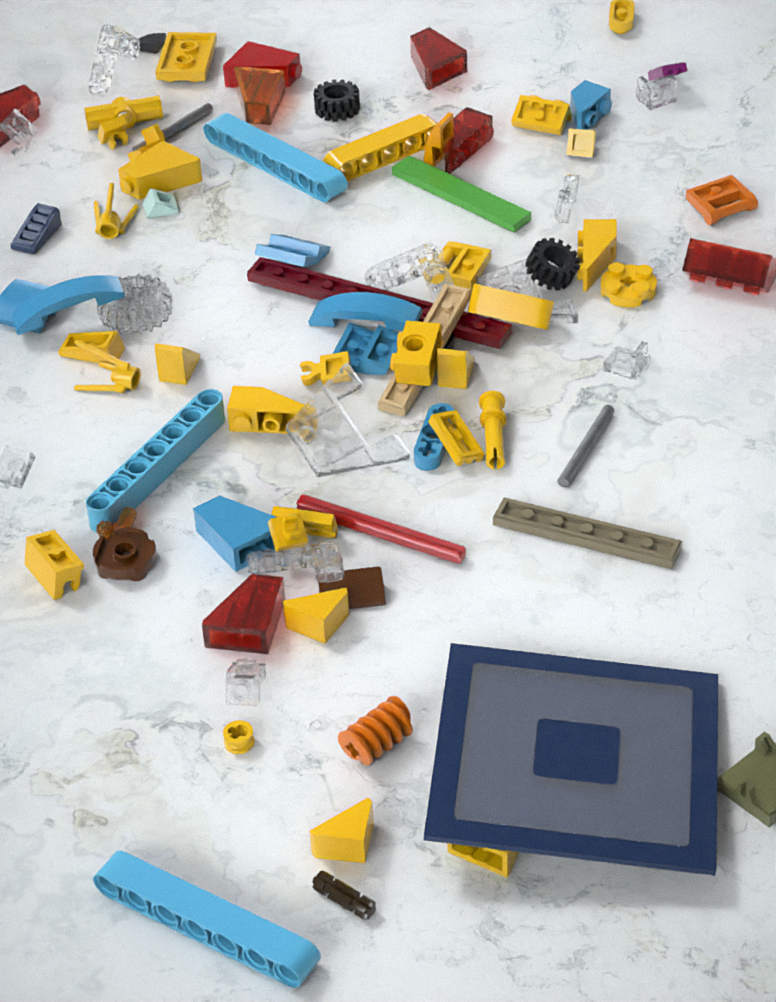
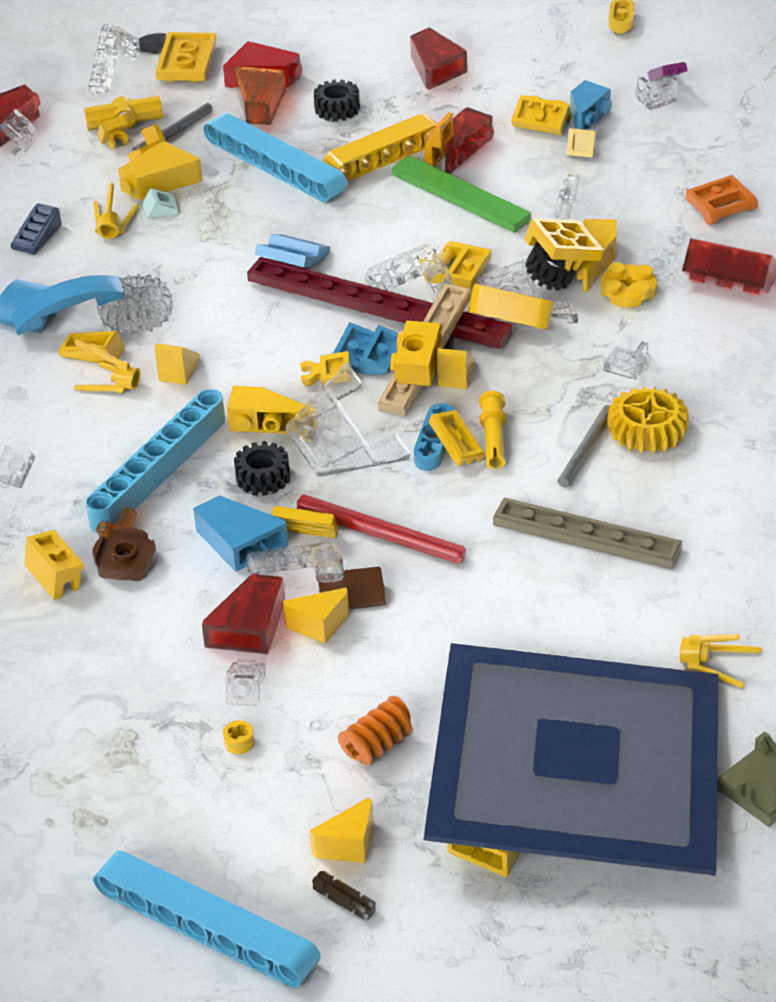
yellow tile [268,513,309,552] -> none
dark azure slope [308,292,422,331] -> none
none -> black tyre [234,441,290,496]
none -> yellow piece [524,218,604,271]
none -> yellow gear [607,386,689,454]
none -> yellow plant [679,634,762,688]

